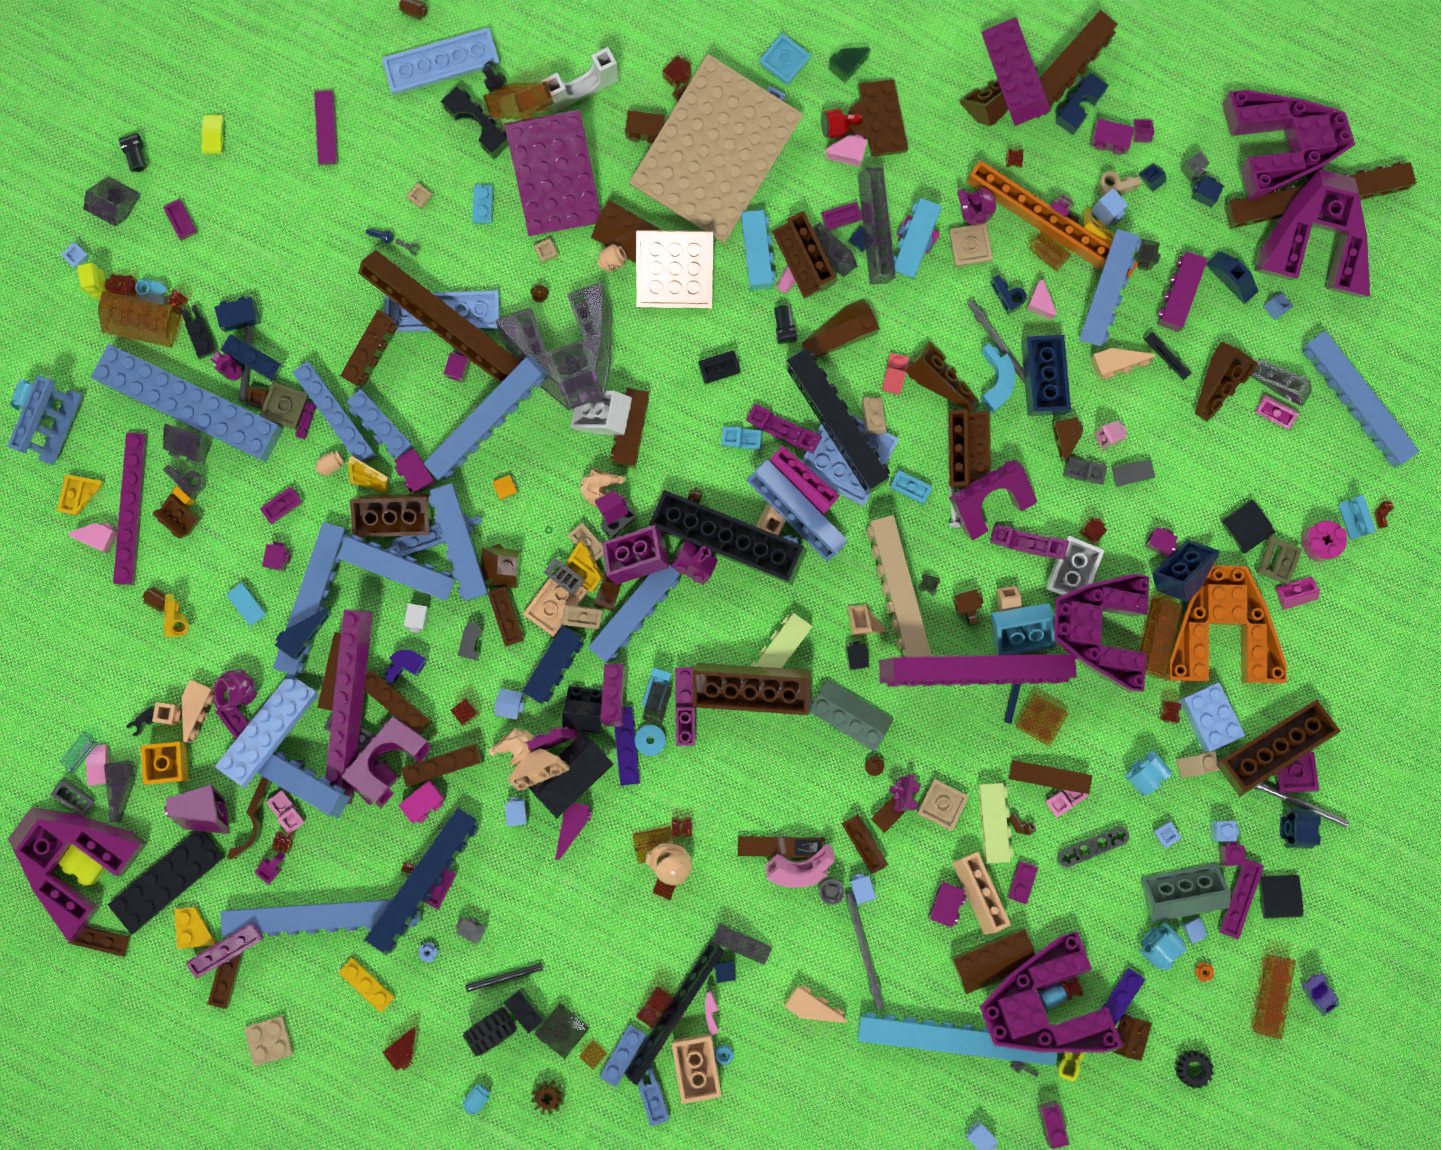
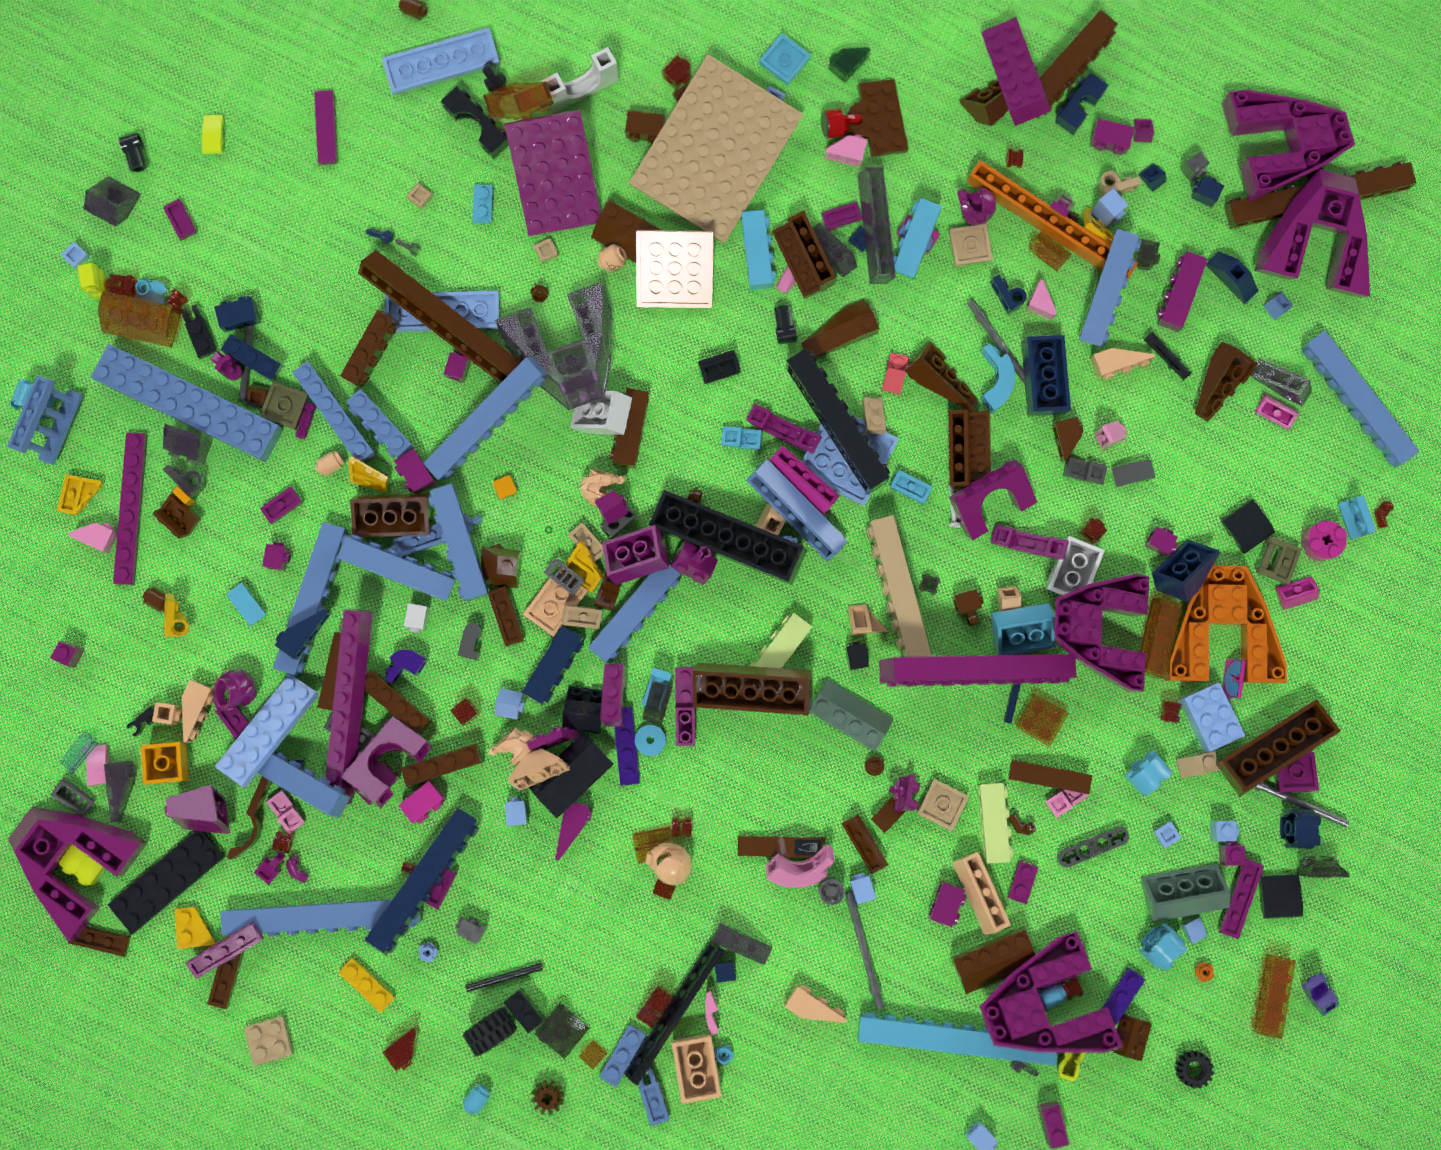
none -> magenta brick [50,641,84,668]
none -> magenta arm [285,856,309,884]
none -> slope [1222,659,1246,699]
none -> clear smoke slope [1297,856,1350,878]

